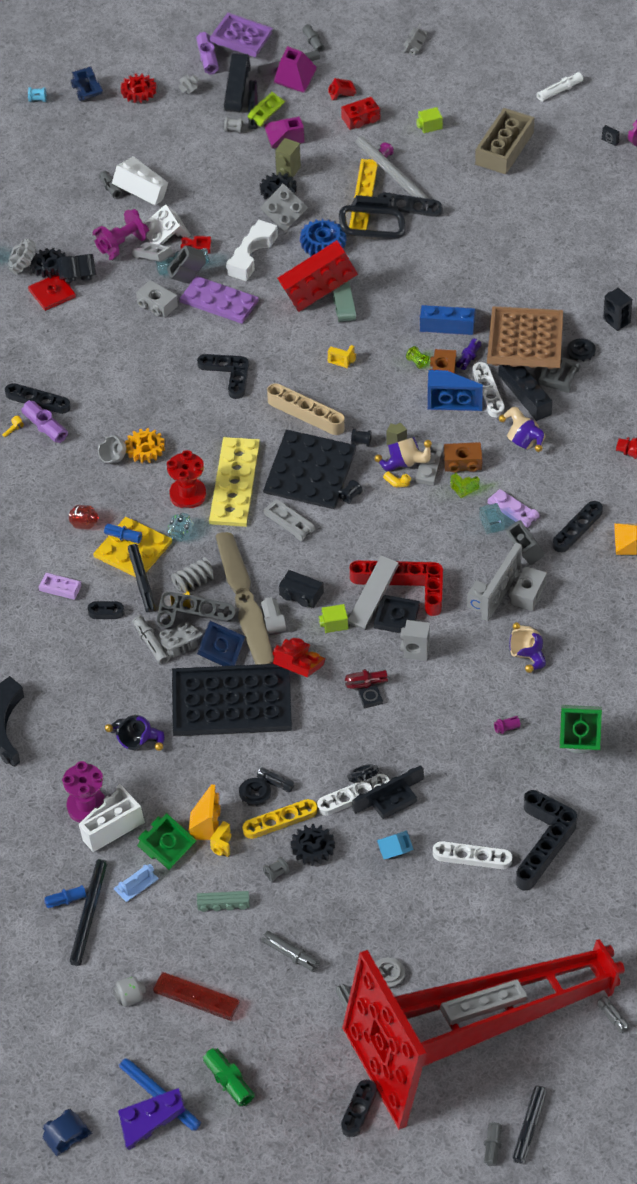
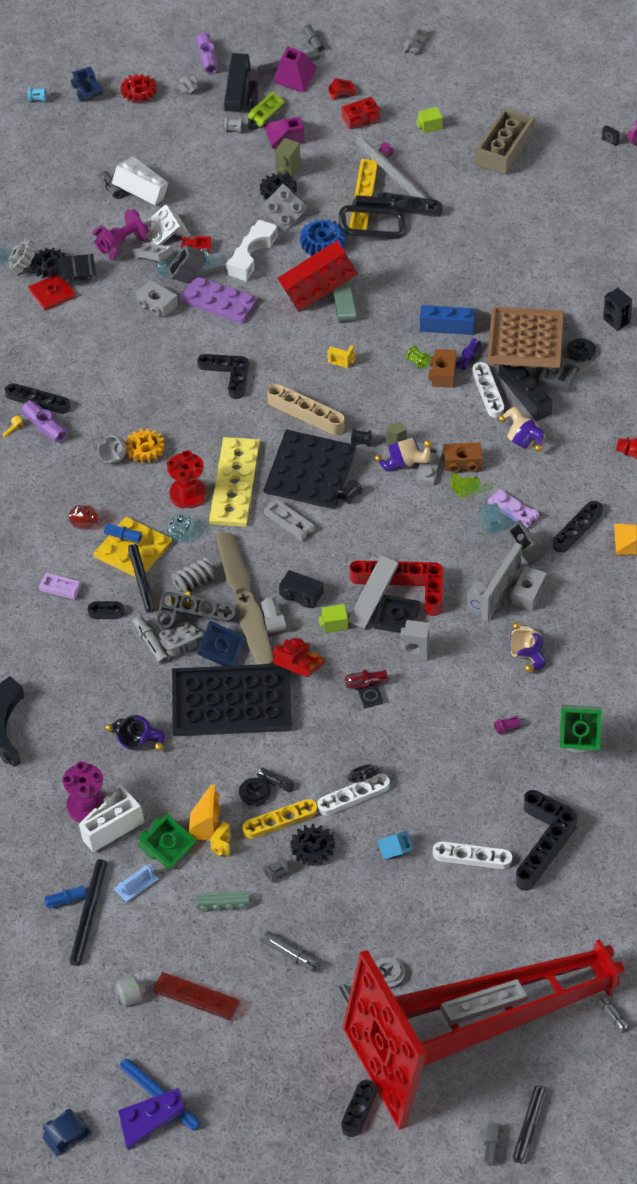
green piece [203,1048,255,1107] -> none
medium lavender plate [210,13,273,57] -> none
black bracket [352,765,424,819] -> none
yellow arm [383,471,411,487] -> none
blue slope [428,370,483,411] -> none
white pin [537,72,583,102] -> none

